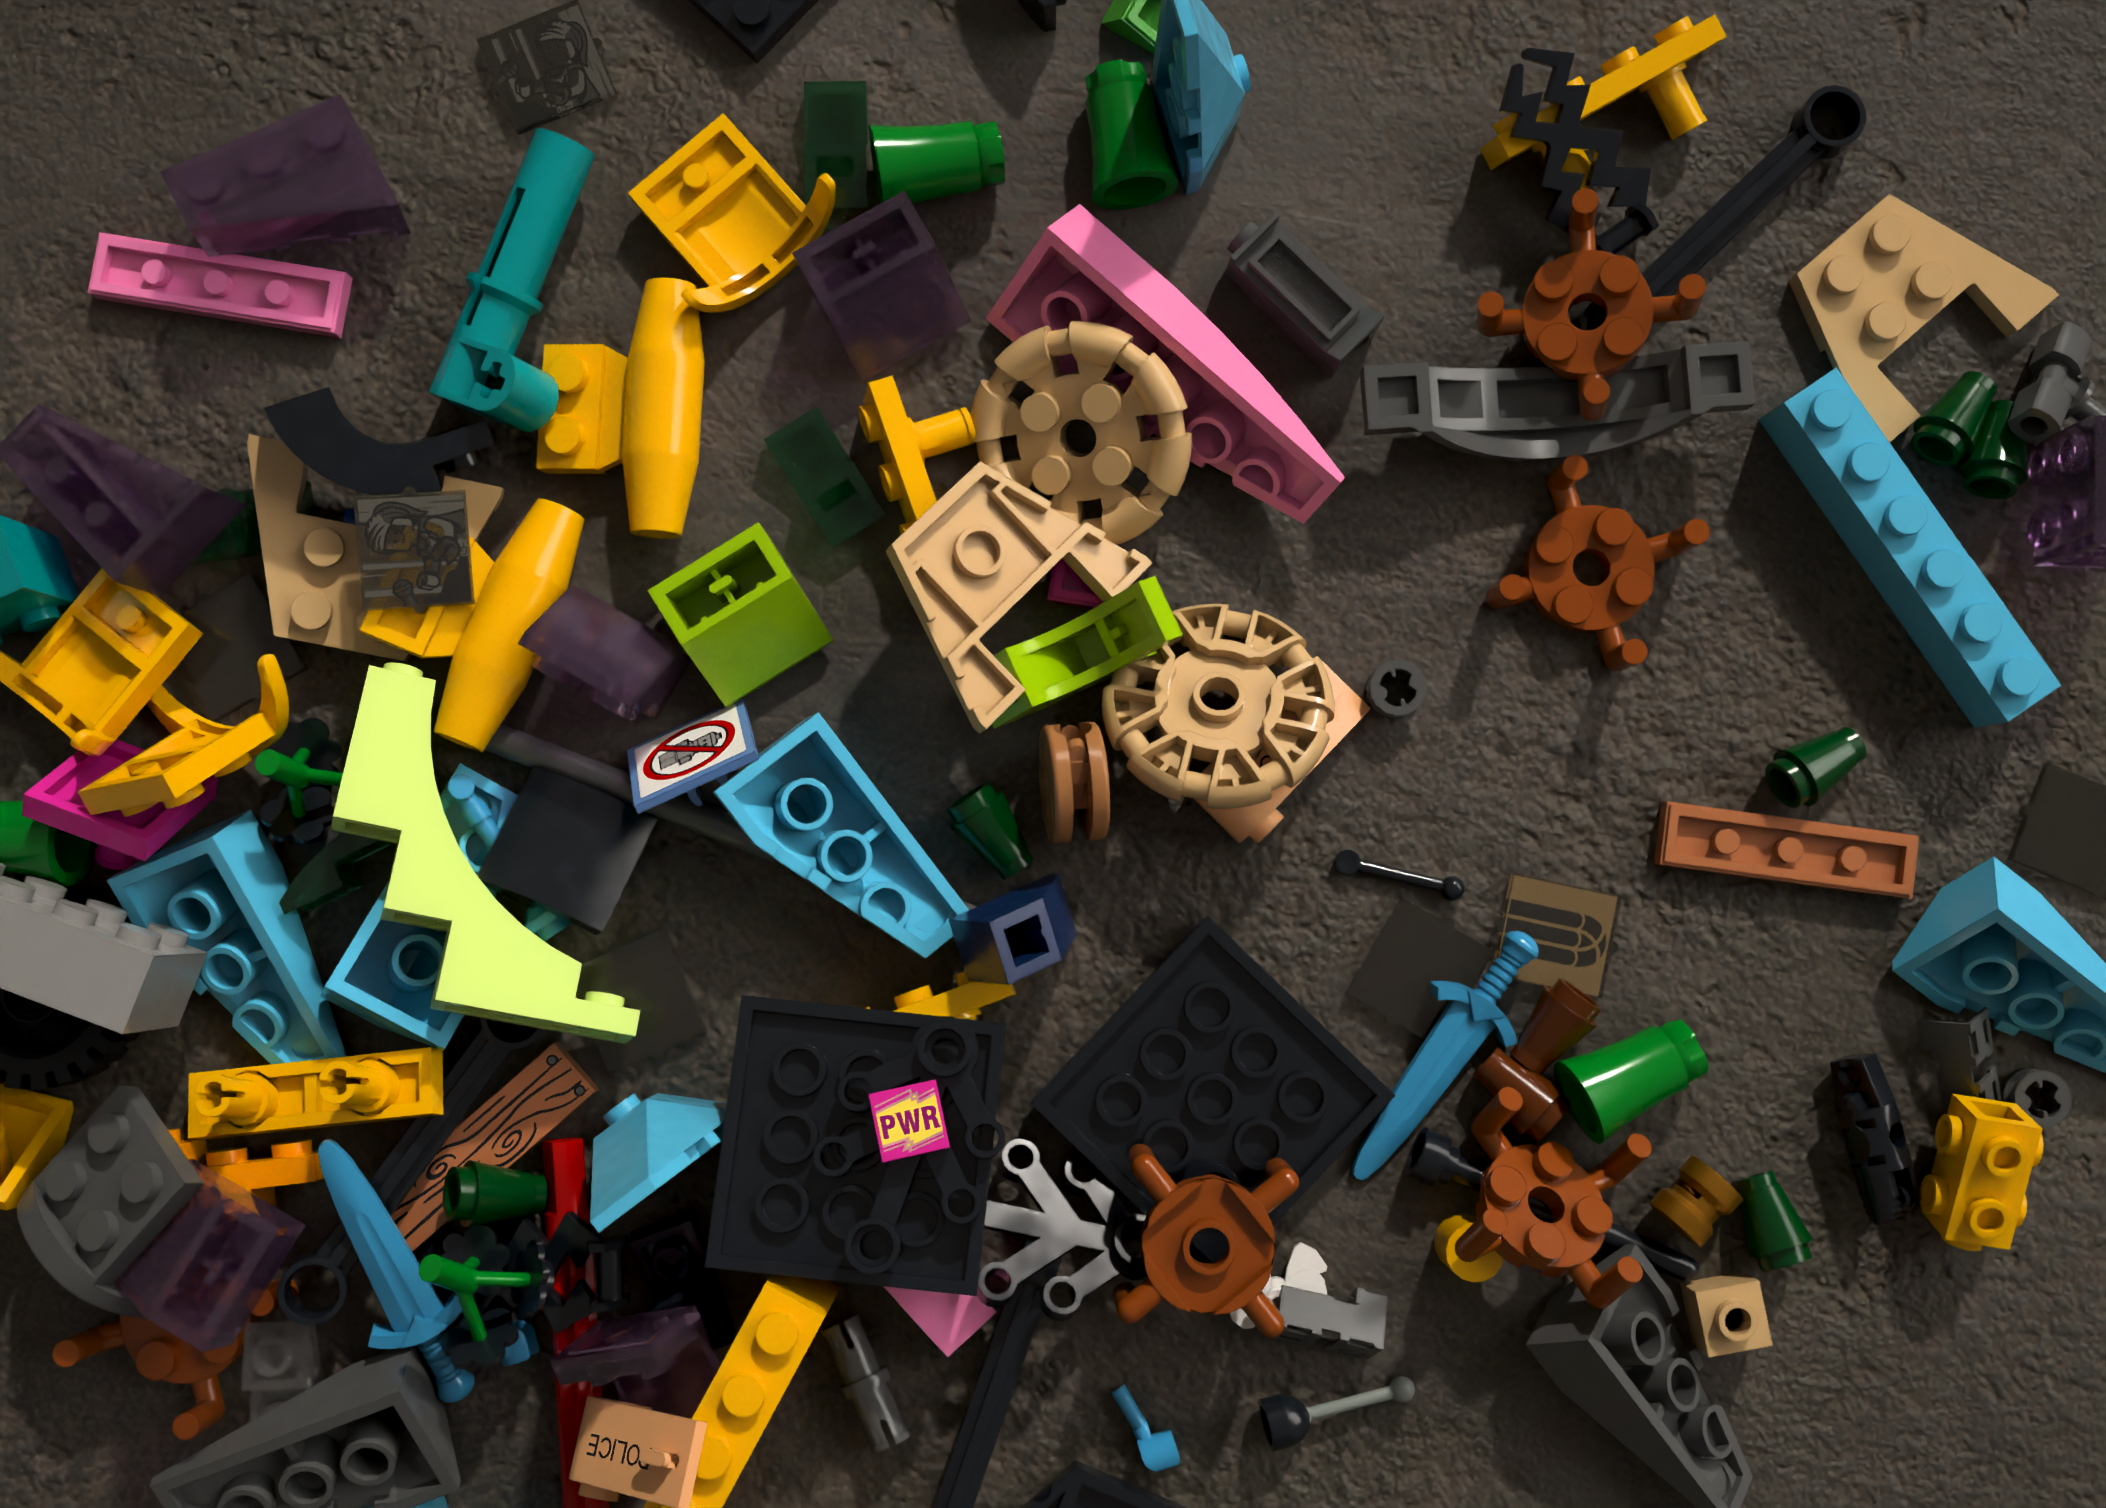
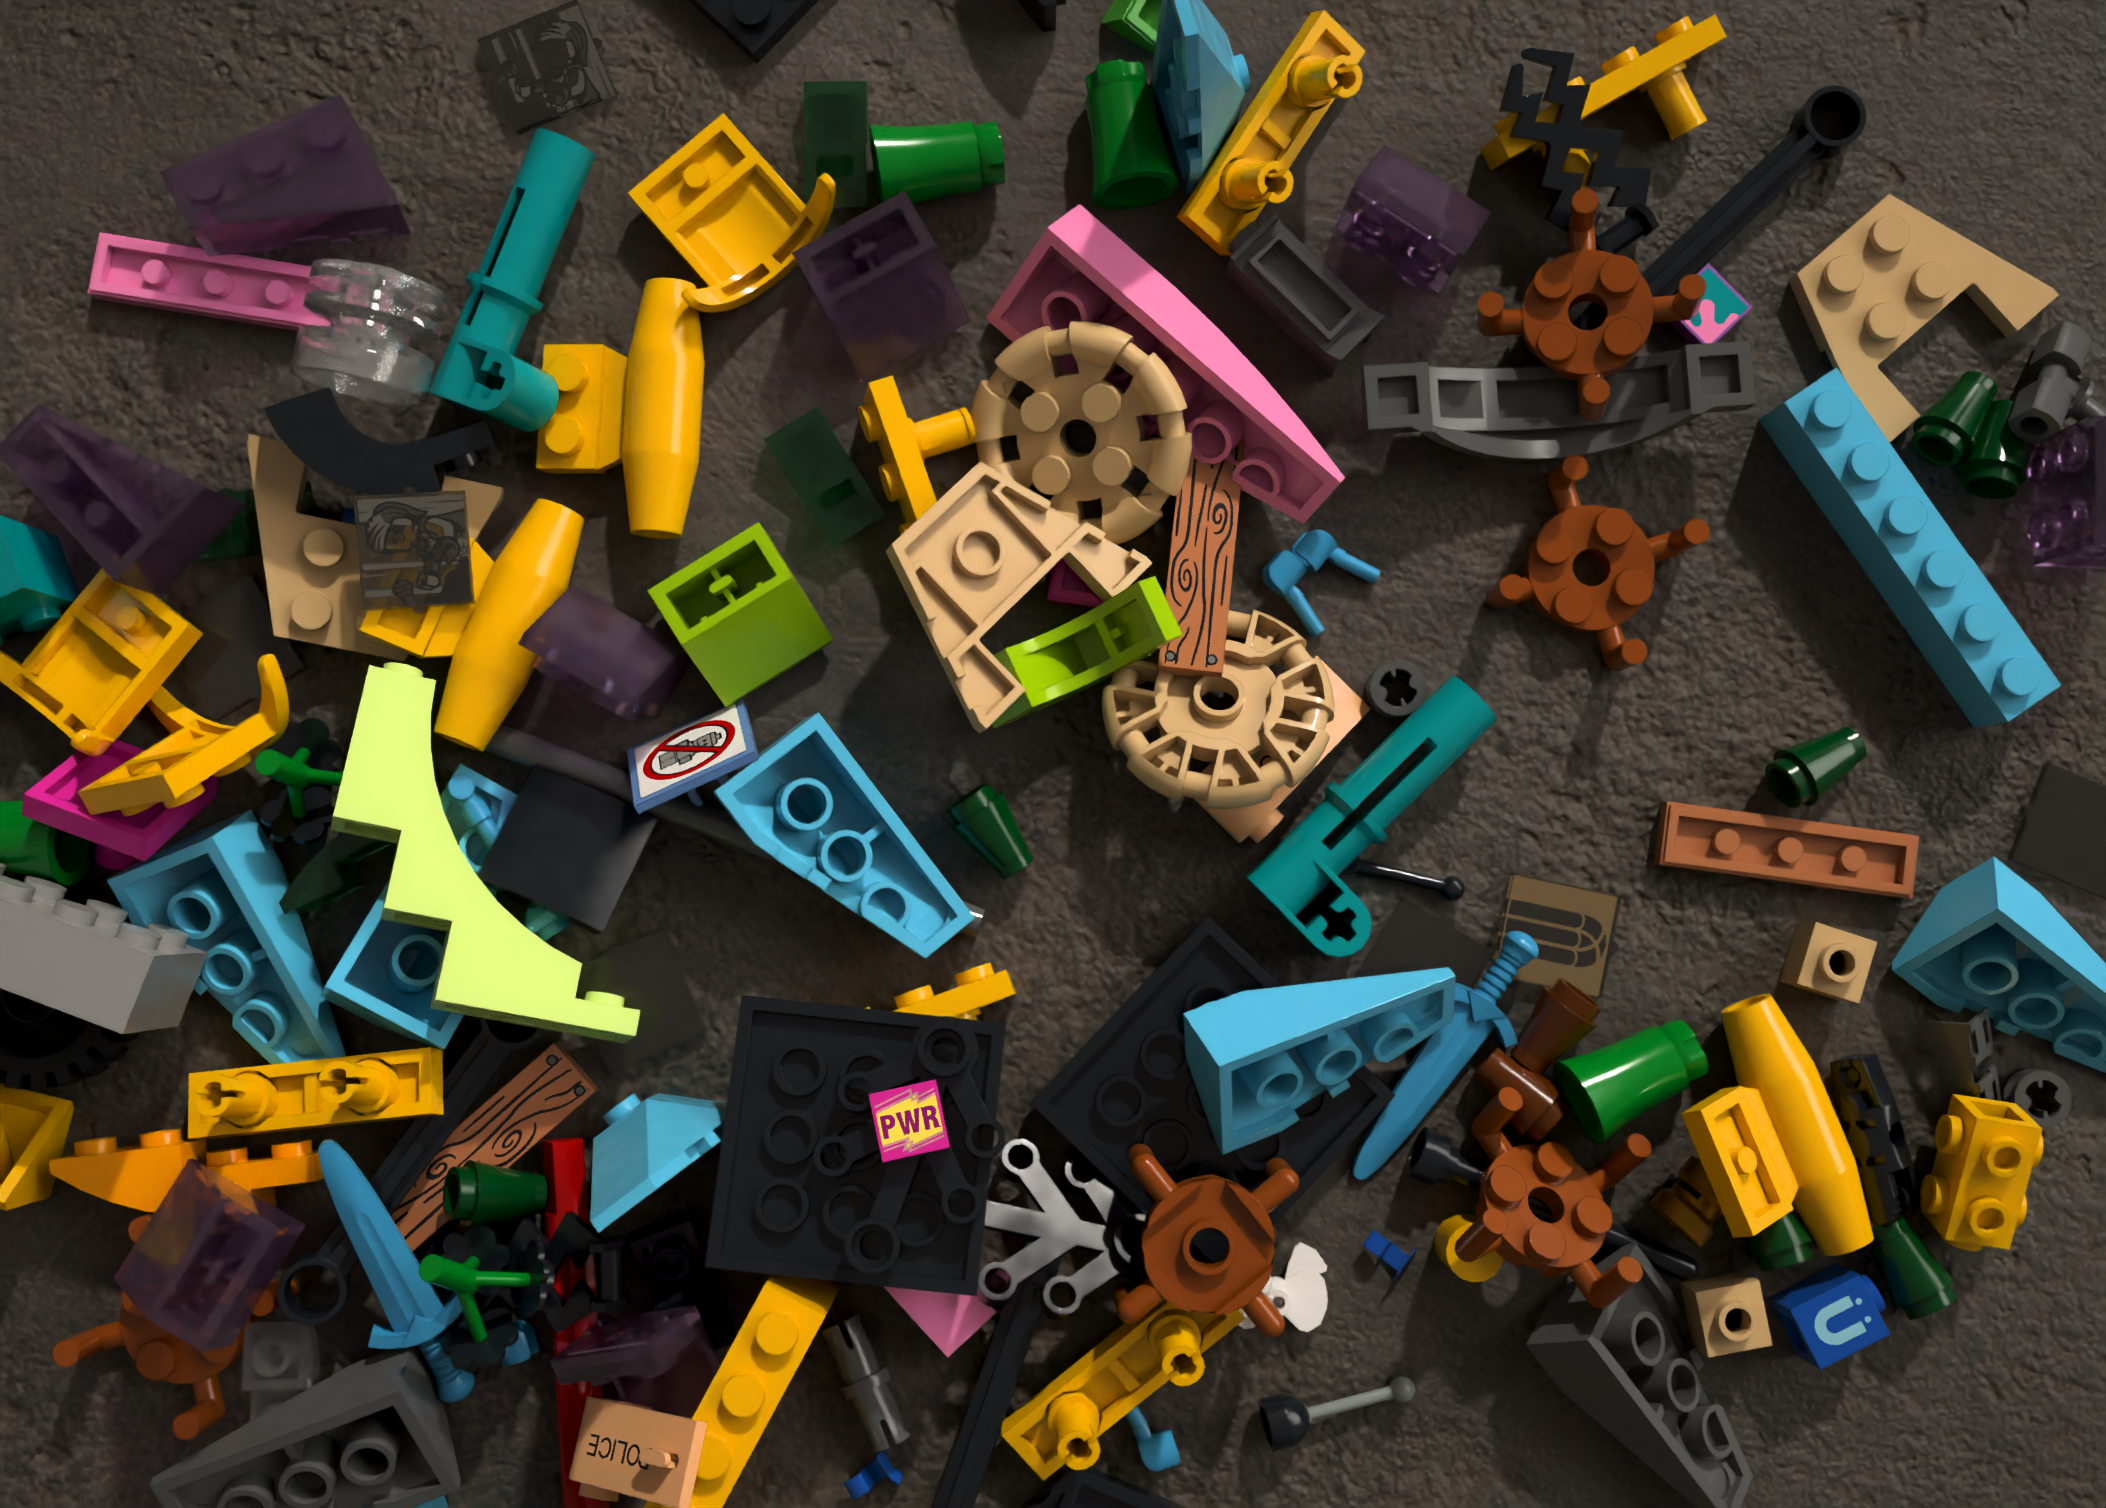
dark grey piece [17,1085,204,1319] -> none
dark blue slope [949,873,1077,985] -> none
medium nougat head [1038,722,1110,844] -> none
piece [1264,1285,1388,1360] -> none
none -> clear wheel [289,259,449,407]
none -> blue piece [843,1450,903,1500]
none -> yellow plate [1001,1299,1246,1481]
none -> nougat tile [1157,434,1245,678]
none -> yellow plate [1176,10,1366,255]
none -> medium azure wedge [1183,967,1456,1155]
none -> teal piece [1245,675,1497,957]
none -> dark azure hand [1262,550,1325,638]
none -> dark azure hand [1290,529,1380,584]
none -> clear purple slope [1335,145,1491,293]
none -> blue piece [1363,1230,1418,1282]
none -> tile [1669,263,1752,344]
none -> yellow plate [1681,994,1874,1256]
none -> blue brick [1768,1263,1890,1370]
none -> tan plate [1779,921,1877,1004]
none -> dark green cone [1872,1216,1957,1320]

